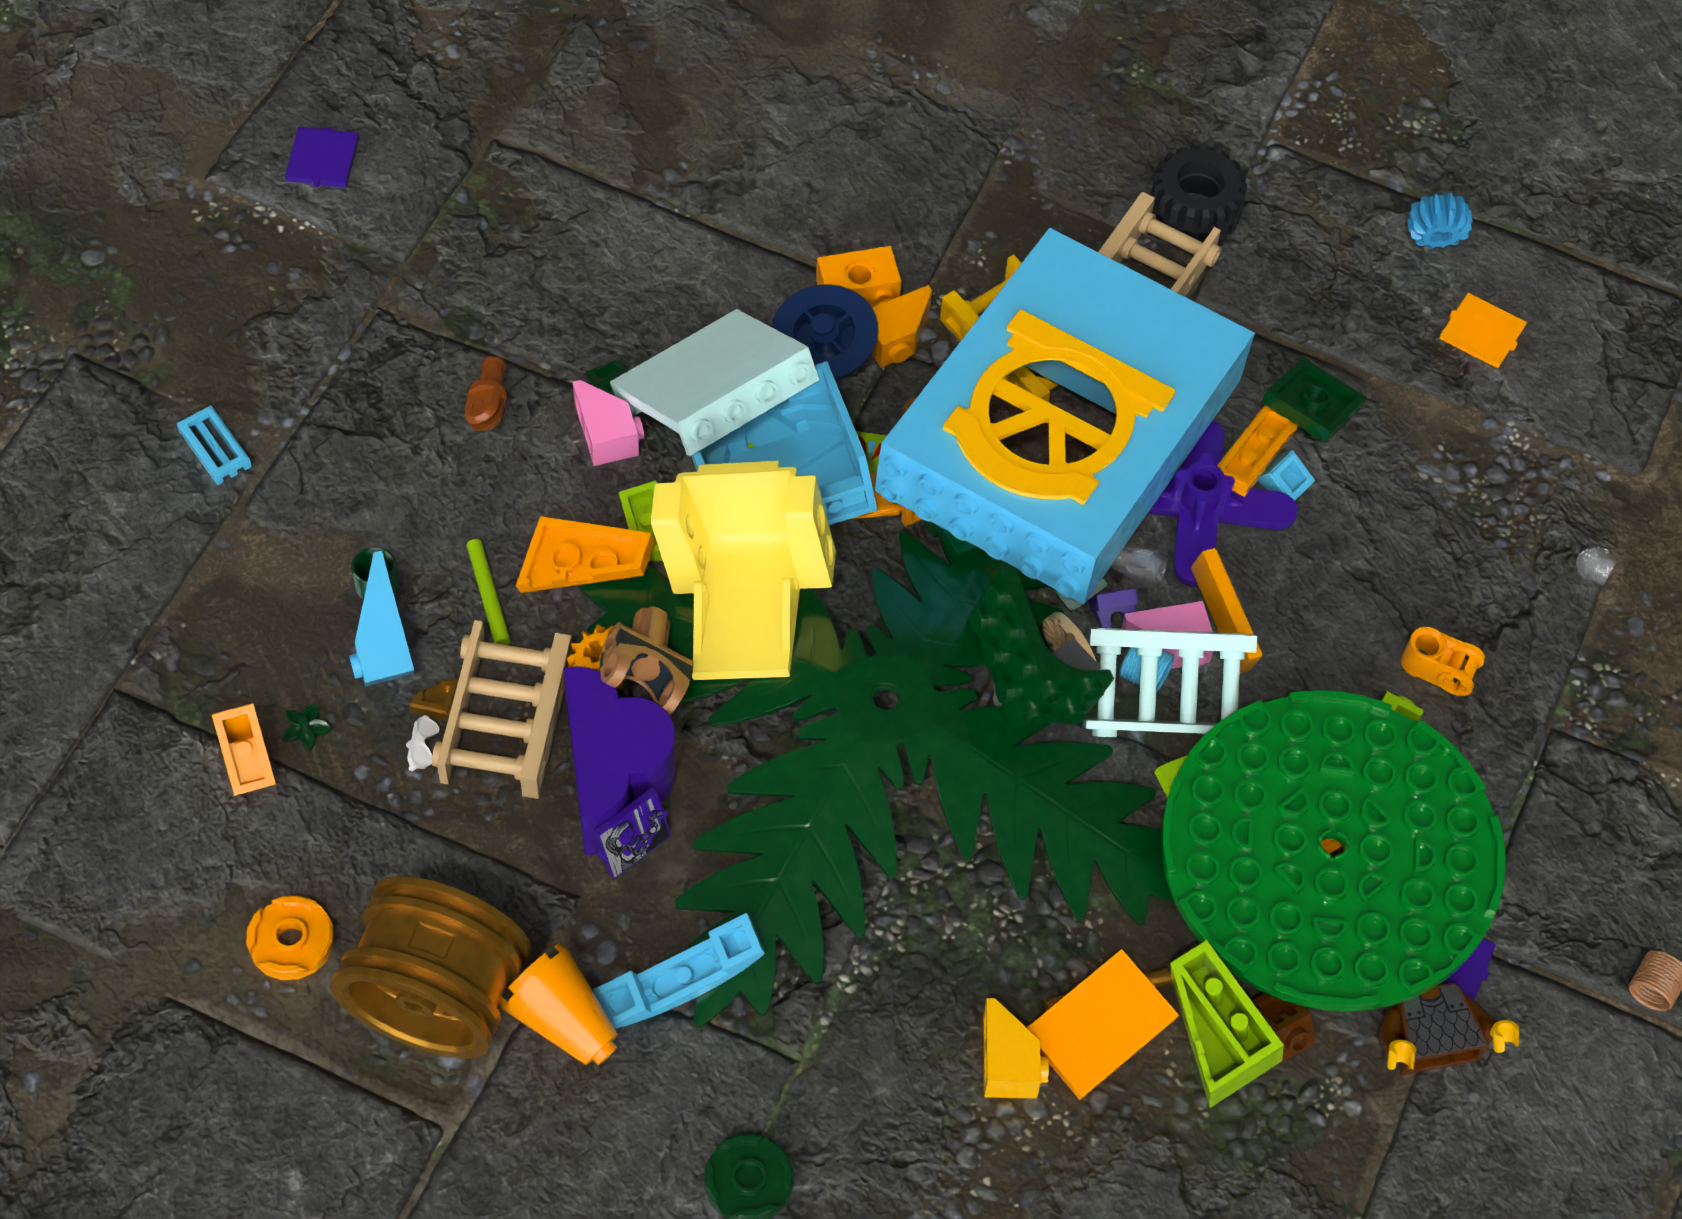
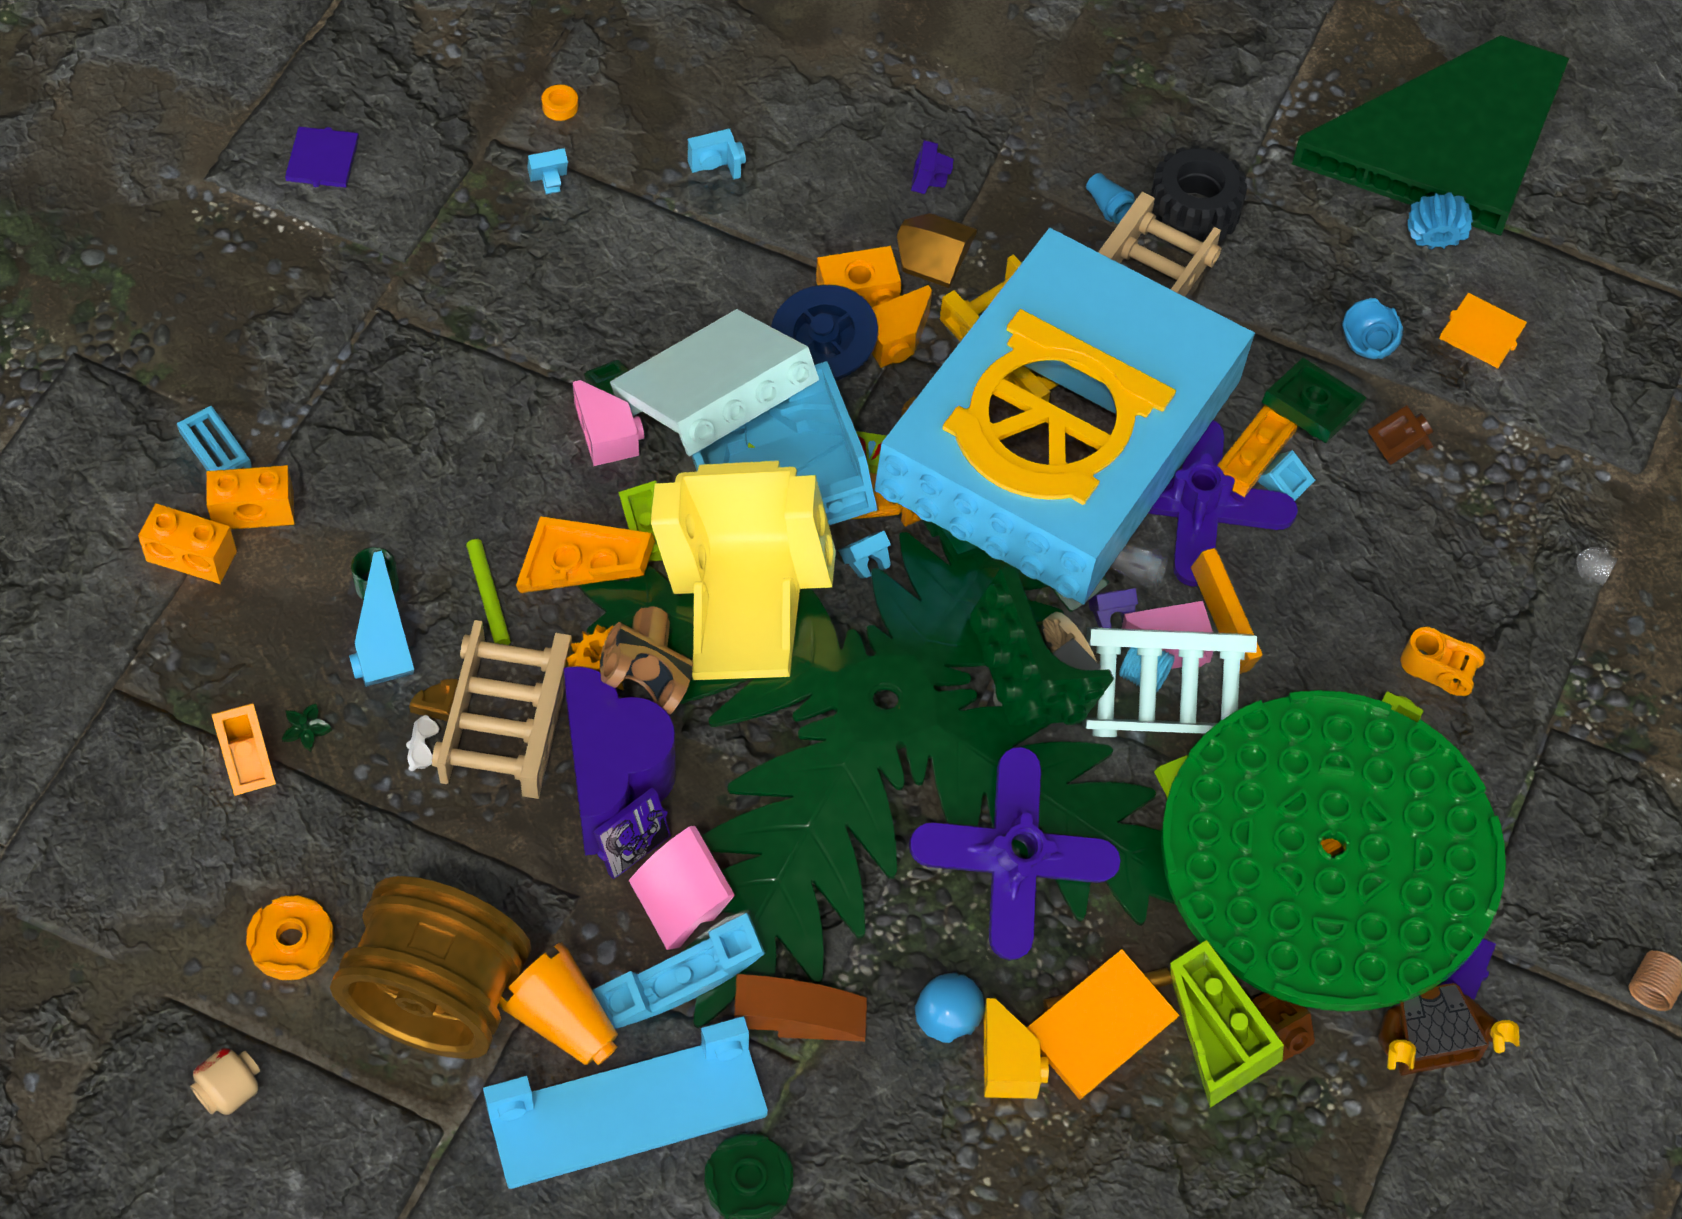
dark orange arm [464,356,507,432] -> none
none -> light orange brick [138,503,237,584]
none -> tan head [190,1048,260,1115]
none -> light orange brick [206,465,294,529]
none -> medium azure bracket [483,1016,768,1189]
none -> medium azure tile [527,148,568,195]
none -> light orange tile [542,84,579,121]
none -> bright pink slope [629,826,735,950]
none -> medium azure bracket [688,128,746,180]
none -> dark orange slope [734,974,867,1042]
none -> medium azure tile [838,531,891,579]
none -> pearl gold slope [897,213,977,288]
none -> dark purple piece [909,747,1121,960]
none -> dark purple tile [911,140,954,194]
none -> dark azure hair [915,973,985,1043]
none -> dark azure cone [1086,173,1135,224]
none -> dark green slope [1292,35,1569,236]
none -> dark azure hair [1342,298,1404,360]
none -> reddish brown bracket [1367,405,1434,465]

